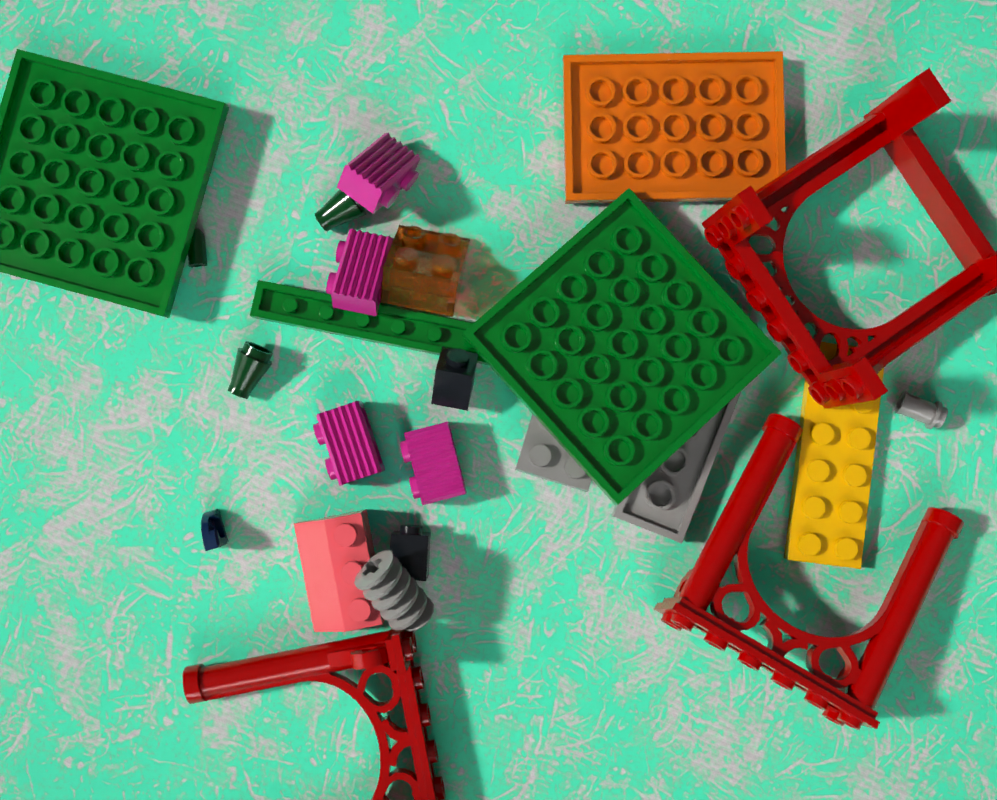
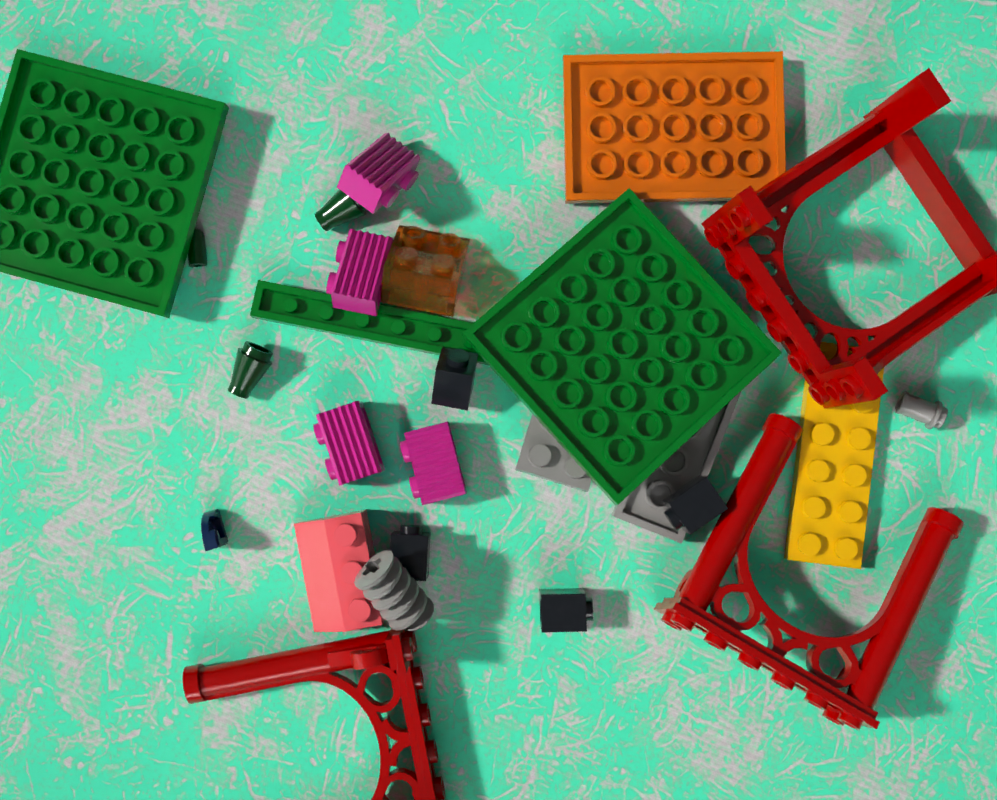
none -> black brick [539,588,593,633]
none -> black brick [663,475,728,535]

